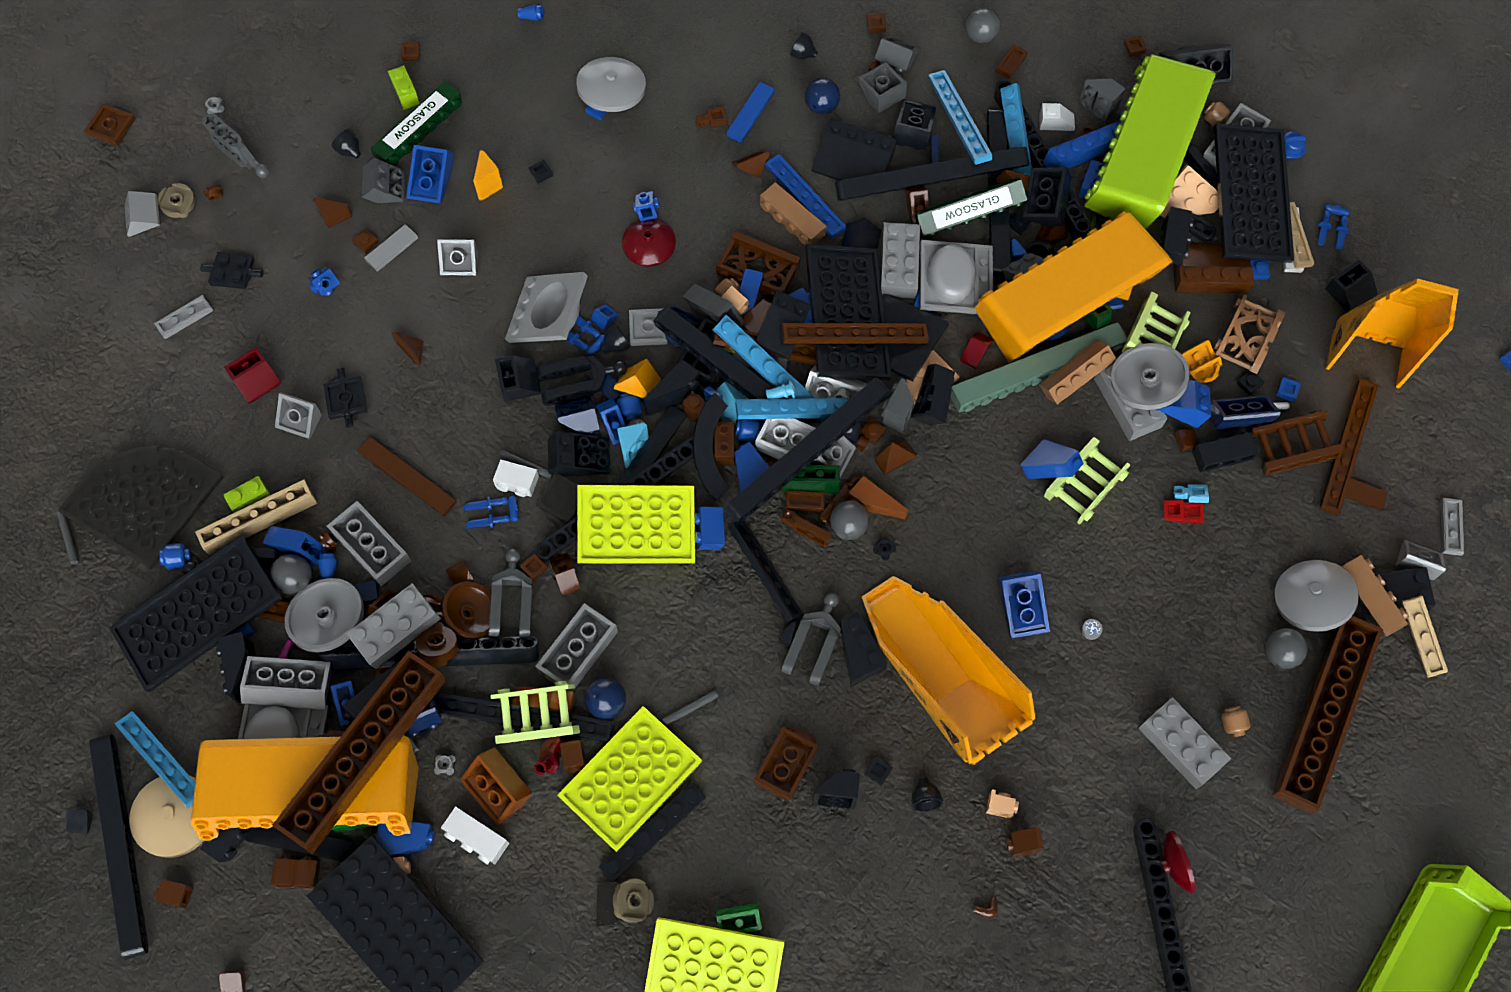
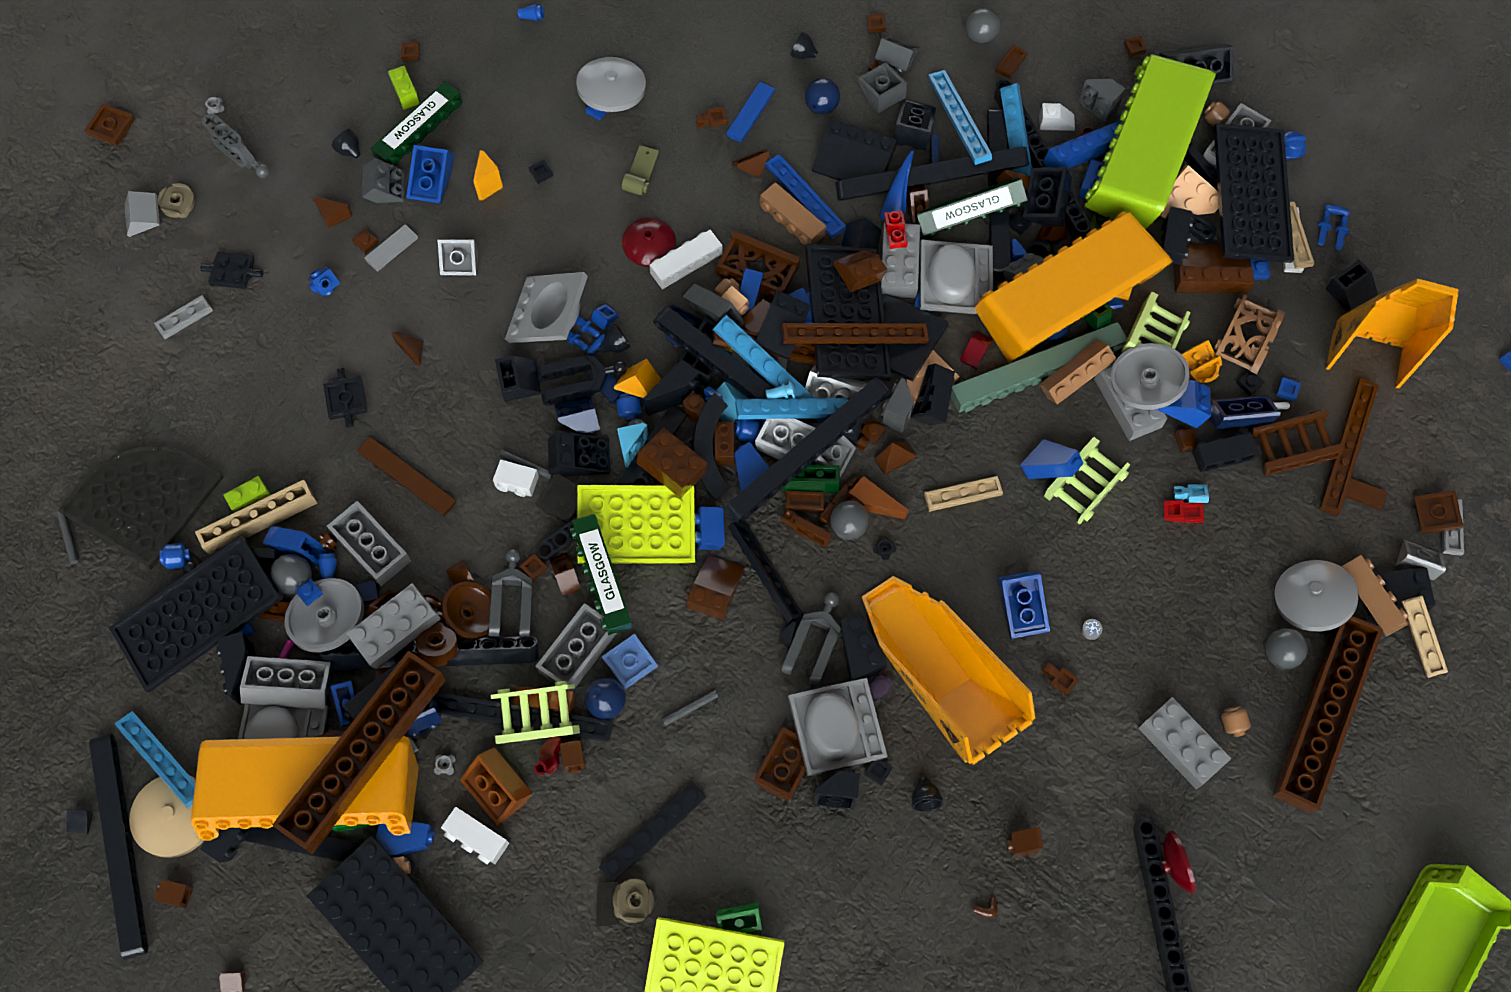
reddish brown plate [203,185,223,200] -> none
dark red slope [224,347,282,404] -> none
reddish brown brick [271,855,320,889] -> none
light grey slope [275,392,322,439] -> none
blue piece [464,496,519,529] -> none
neon yellow plate [557,706,702,852] -> none
blue slope [595,399,626,445] -> none
light grey plate [629,308,667,346] -> none
blue brick [633,191,660,222] -> none
light nougat brick [986,789,1019,819] -> none
none -> blue plate [294,578,323,606]
none -> brick [570,514,631,635]
none -> medium blue plate [602,634,658,690]
none -> olive door [622,145,659,196]
none -> reddish brown brick [637,428,708,499]
none -> white brick [650,230,722,289]
none -> reddish brown slope [687,555,745,621]
none -> light grey piece [788,678,888,776]
none -> reddish brown slope [833,250,887,292]
none -> clear purple brick [868,674,893,701]
none -> blue piece [880,151,914,220]
none -> red slope [884,211,908,249]
none -> tan tile [924,476,1003,512]
none -> reddish brown plate [1041,662,1079,696]
none -> reddish brown plate [1414,490,1463,534]

